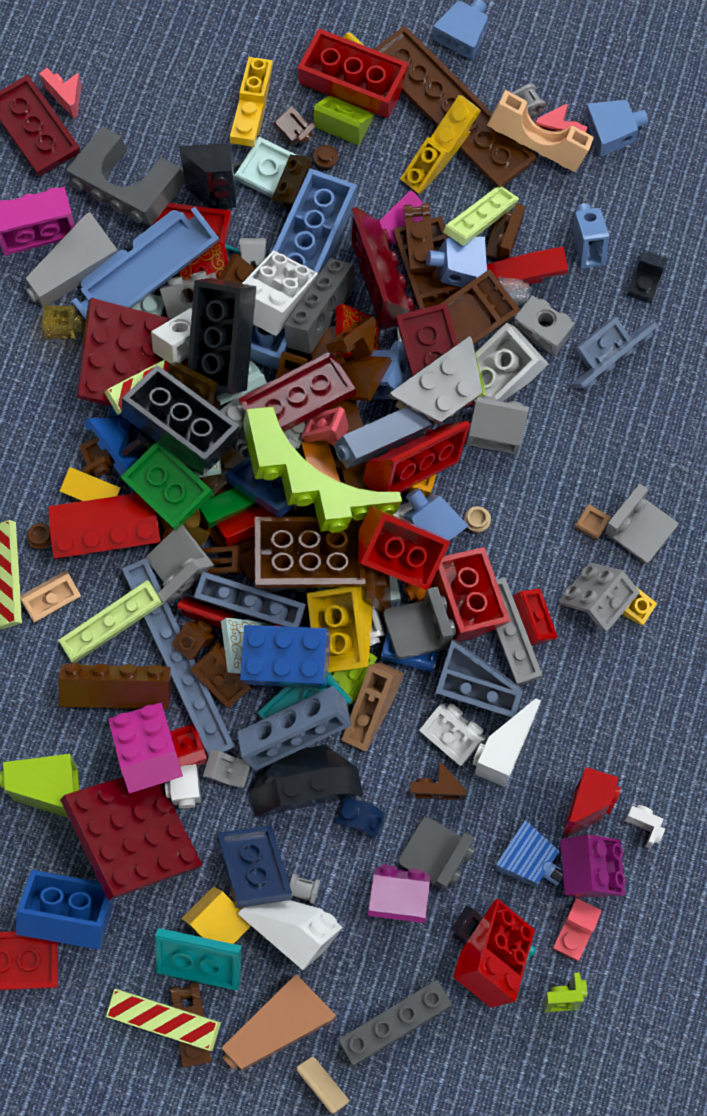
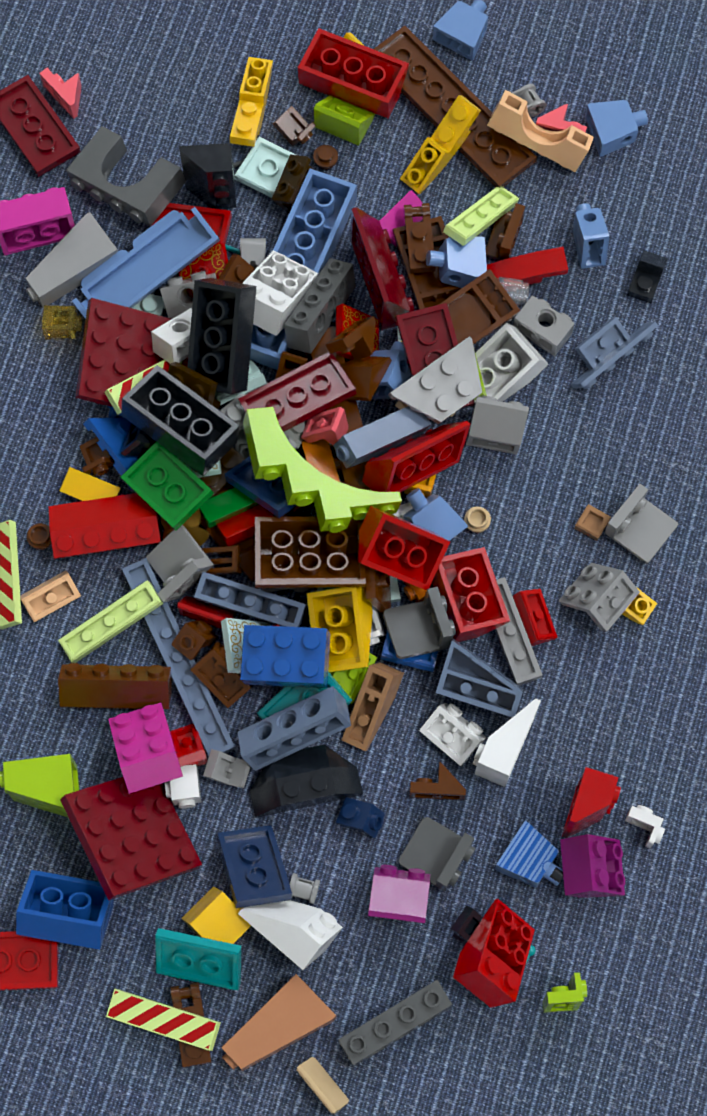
coral slope [553,898,602,962] -> none

